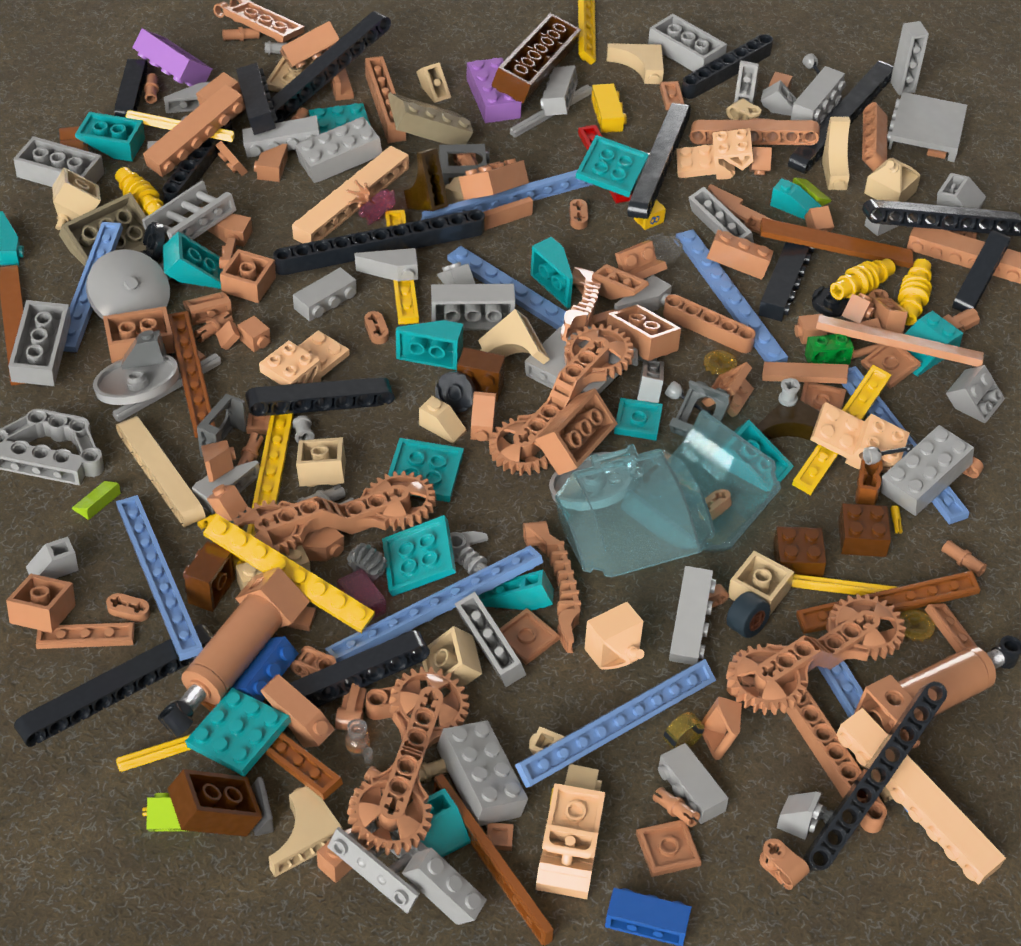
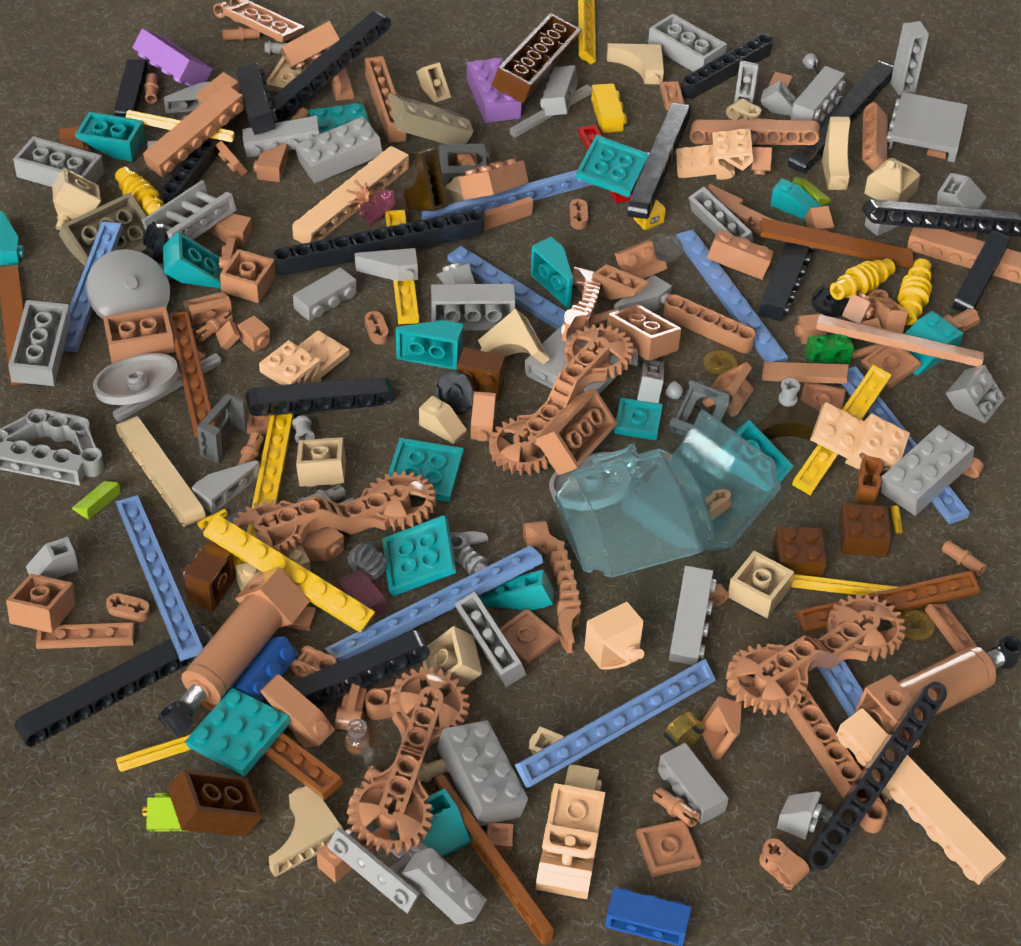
slope [121,330,166,370] -> none
nougat slope [201,440,236,482] -> none
nougat brick [207,484,248,521] -> none
flat silver slope [251,777,274,836] -> none
black wheel [726,592,771,638] -> none
light grey hinge [863,444,914,465] -> none

